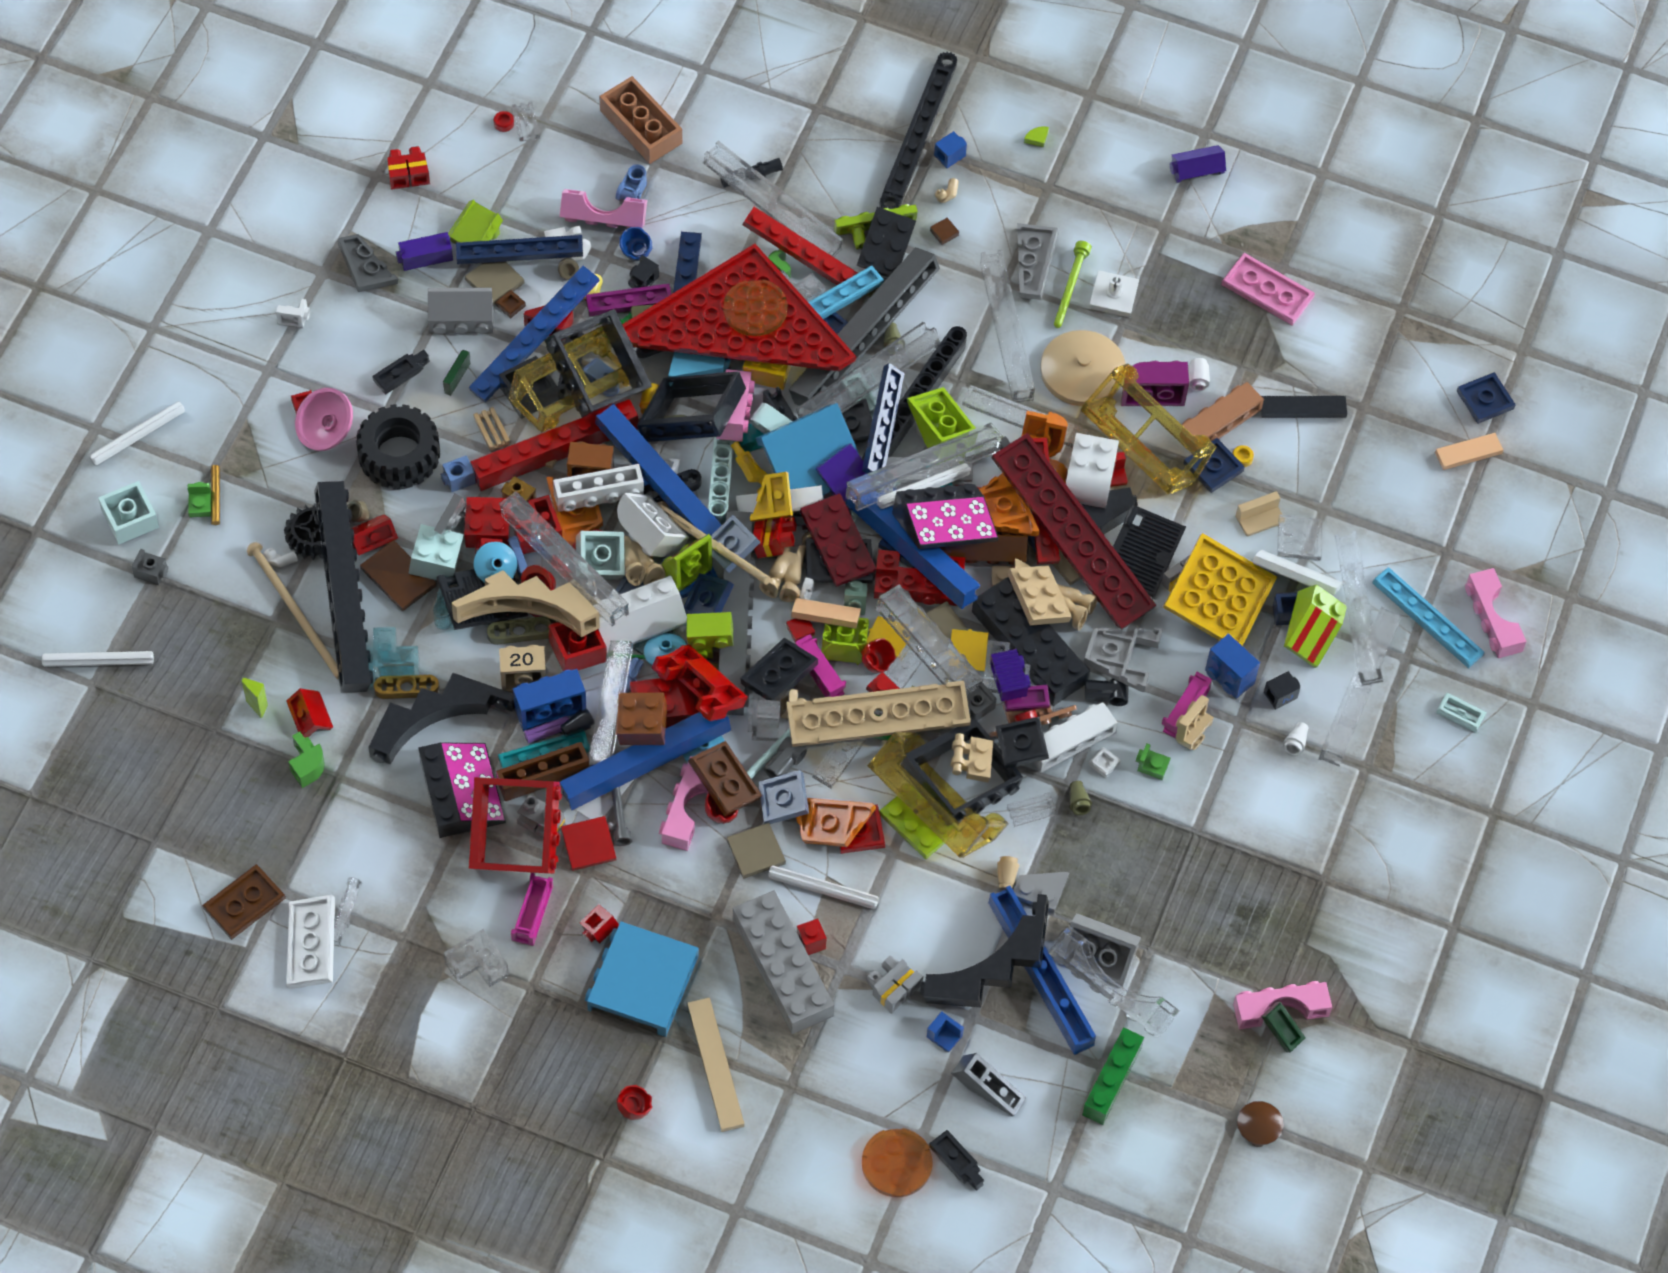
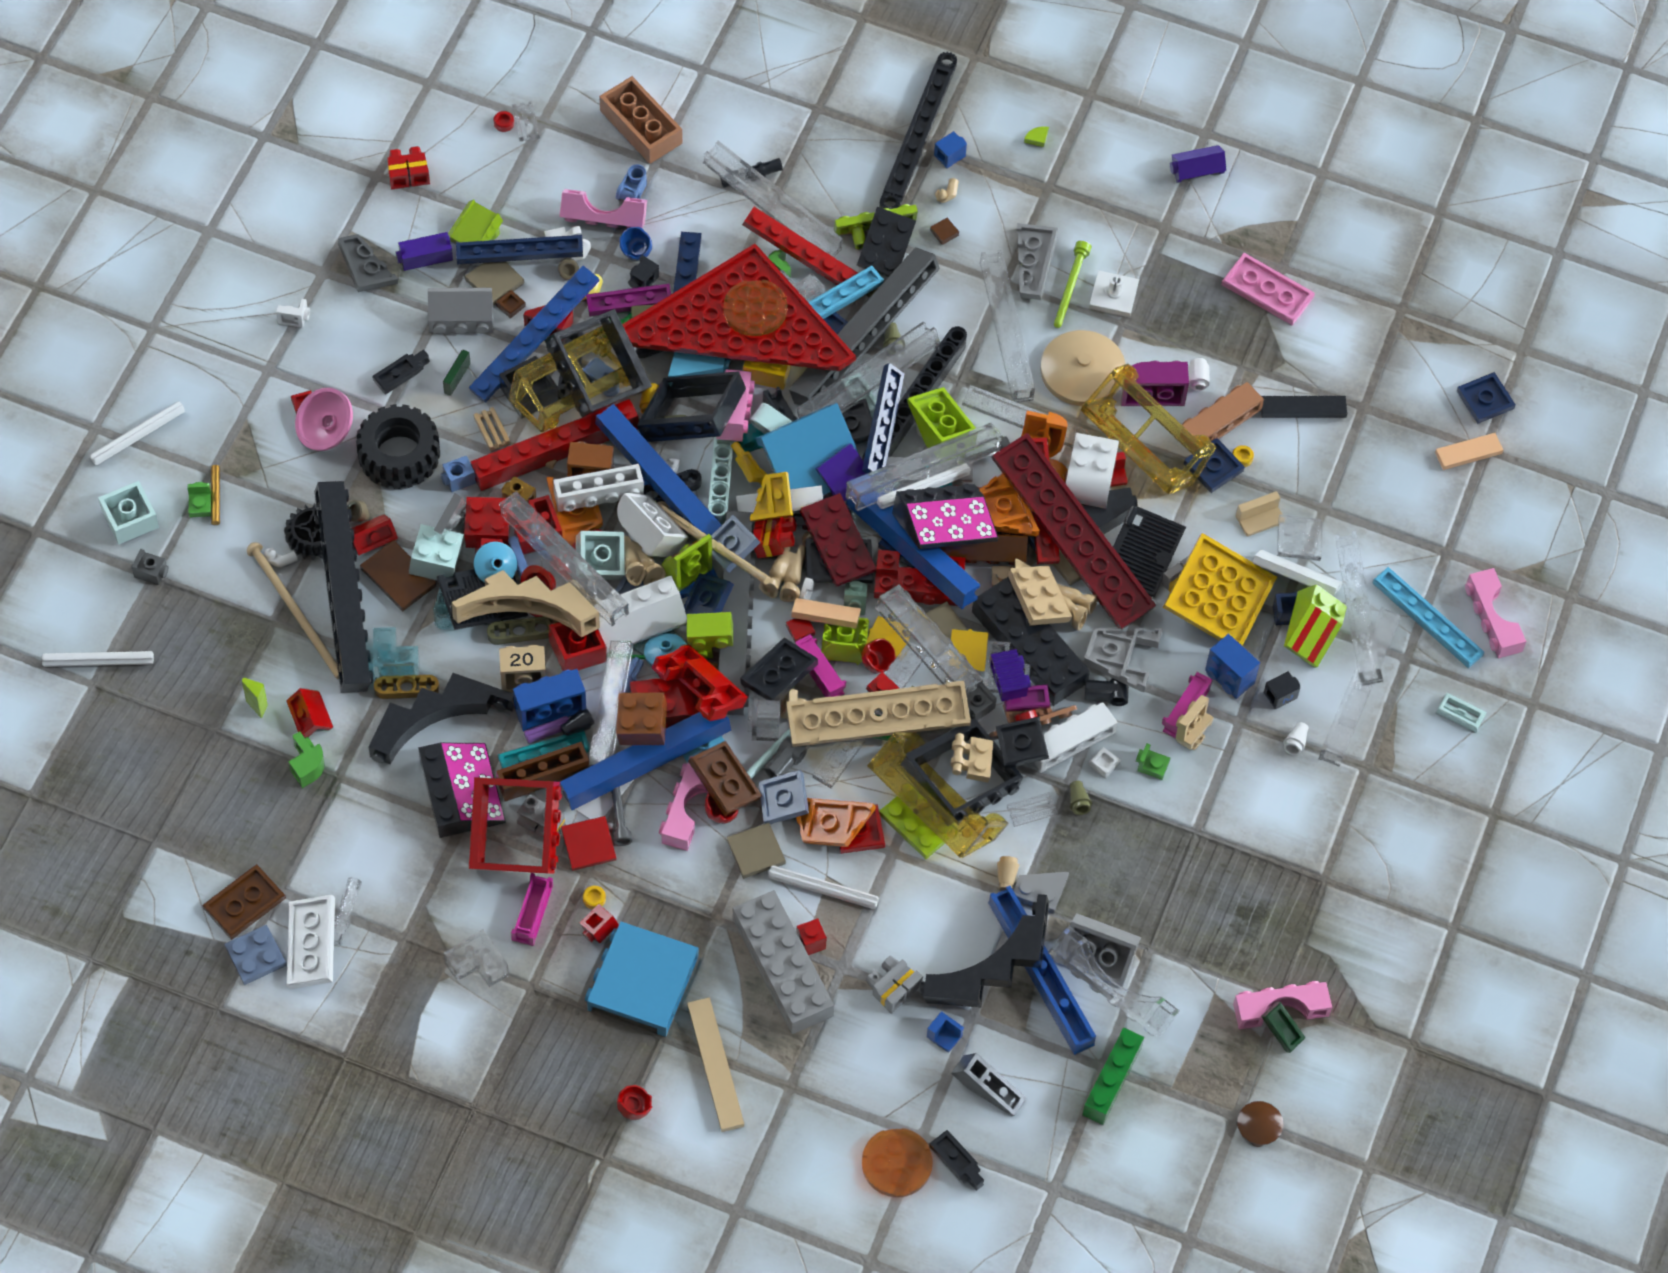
none -> sand blue plate [224,925,287,985]
none -> yellow tile [583,885,606,910]

